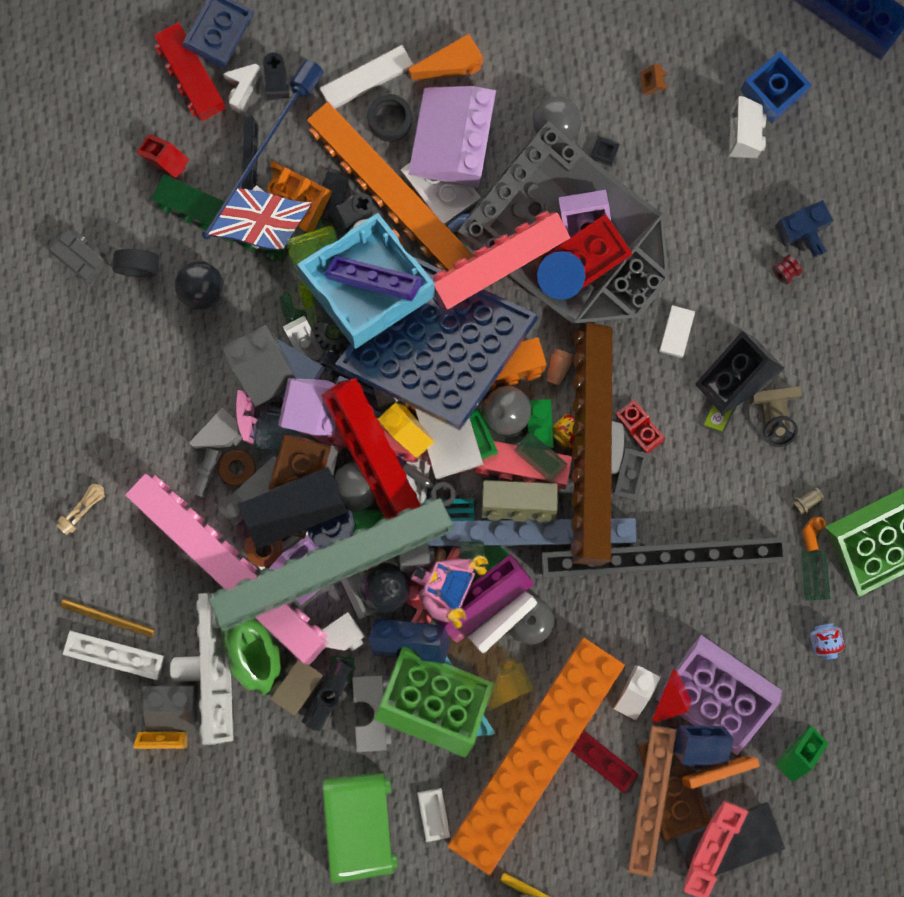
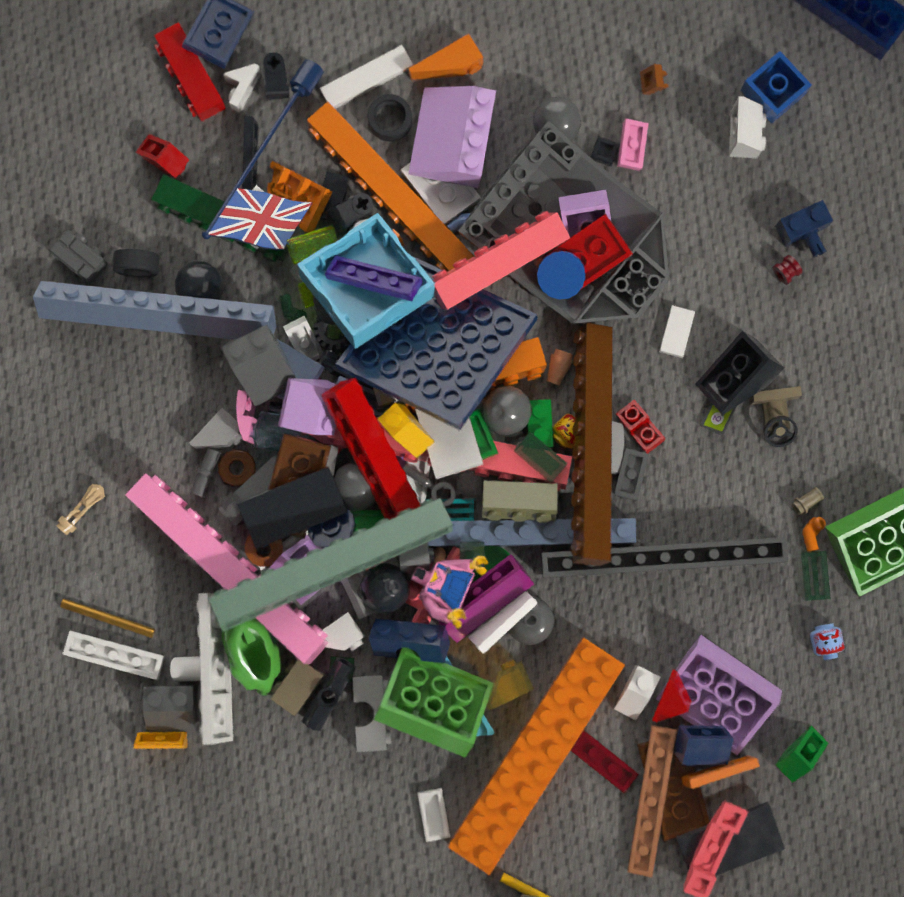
bright green windscreen [323,772,398,883] -> none
none -> sand blue brick [33,281,276,340]
none -> bright pink plate [617,119,648,171]

